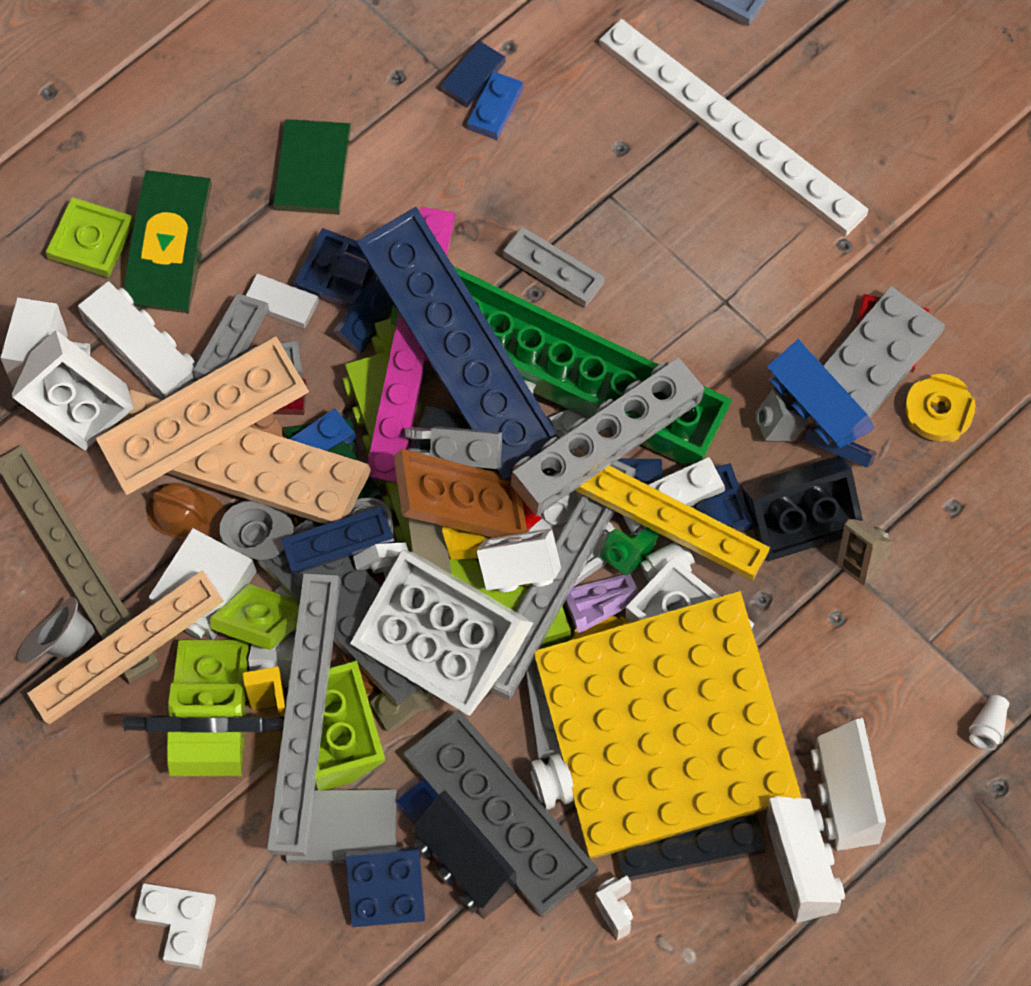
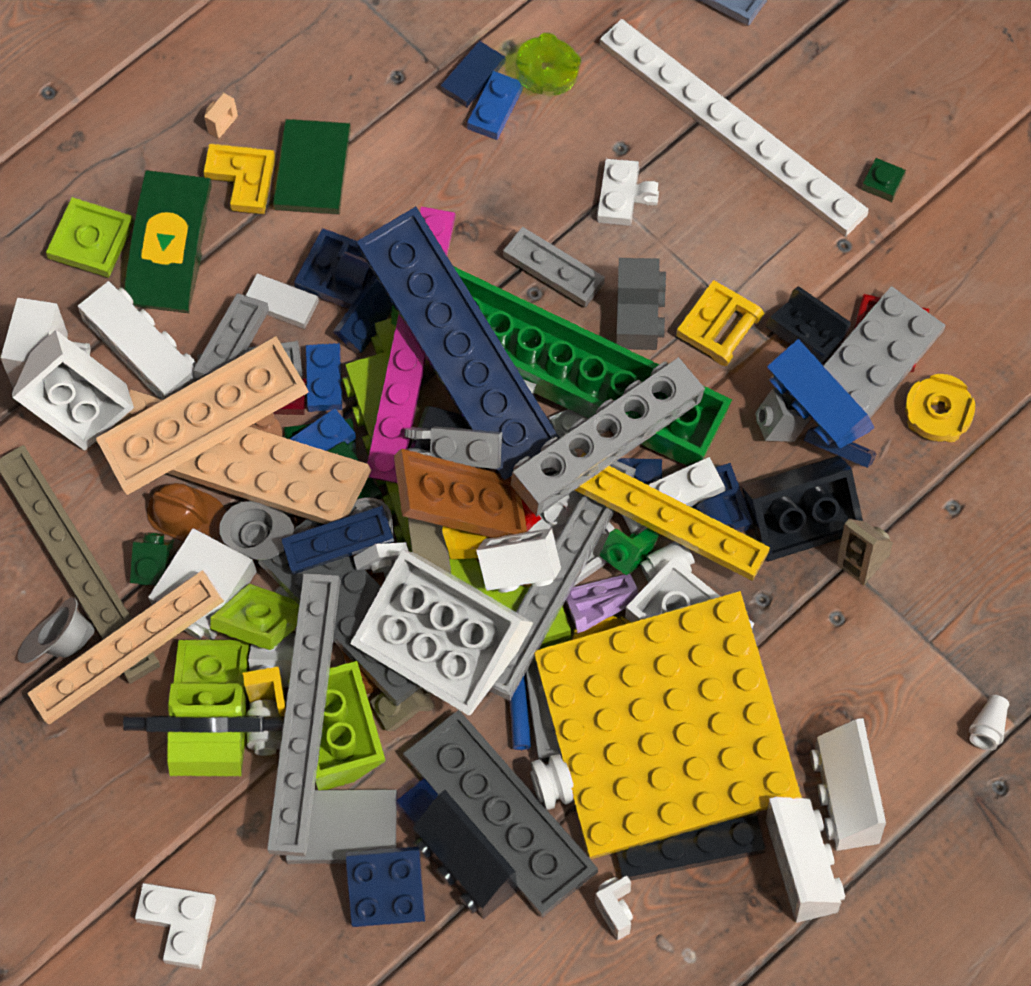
none -> dark green bracket [130,532,173,586]
none -> light nougat plate [204,93,238,139]
none -> yellow plate [204,144,275,214]
none -> white brick [246,700,283,756]
none -> blue plate [306,343,343,412]
none -> blue piece [510,674,531,750]
none -> clear neon green plate [515,32,581,95]
none -> white plate [598,159,659,226]
none -> dark grey brick [617,258,666,350]
none -> yellow plate [676,280,764,366]
none -> black bracket [766,286,851,363]
none -> dark green plate [862,158,906,202]

